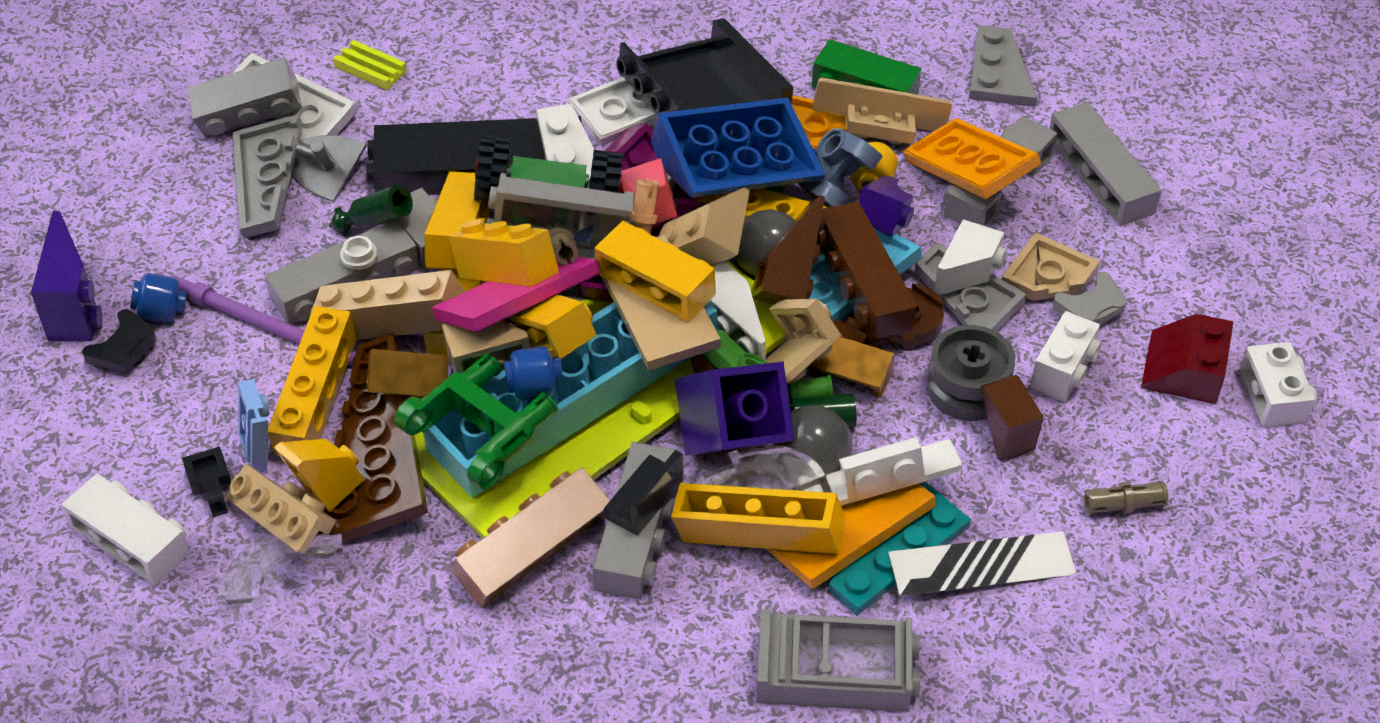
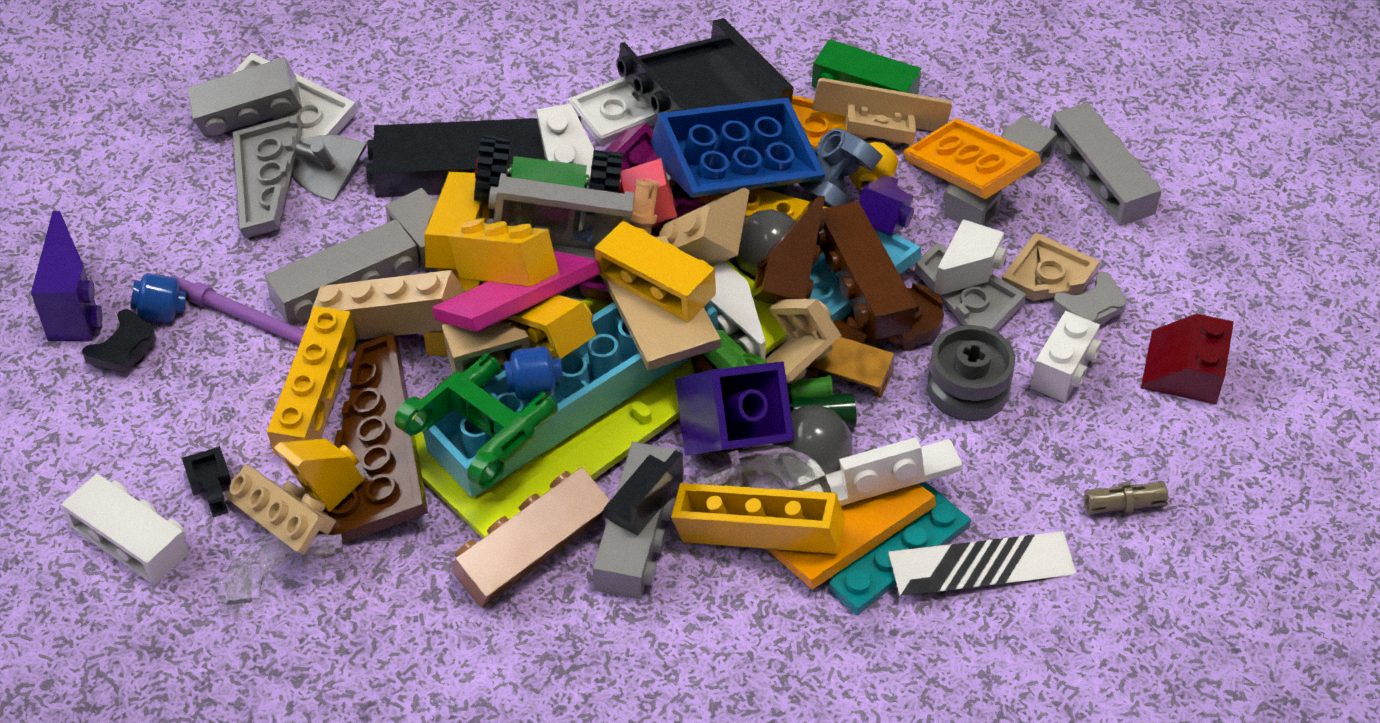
light blue plate [238,379,269,473] -> none
dark green wheel [329,185,413,236] -> none
neon yellow tile [333,40,407,90] -> none
white plate [340,236,378,270] -> none
pearl gold hinge [366,349,449,397] -> none
dark tan pin [545,222,578,265] -> none
light grey door [756,609,920,711] -> none
light grey wing [969,25,1037,107] -> none
reddish brown slope [980,375,1044,461] -> none
white brick [1240,342,1317,428] -> none

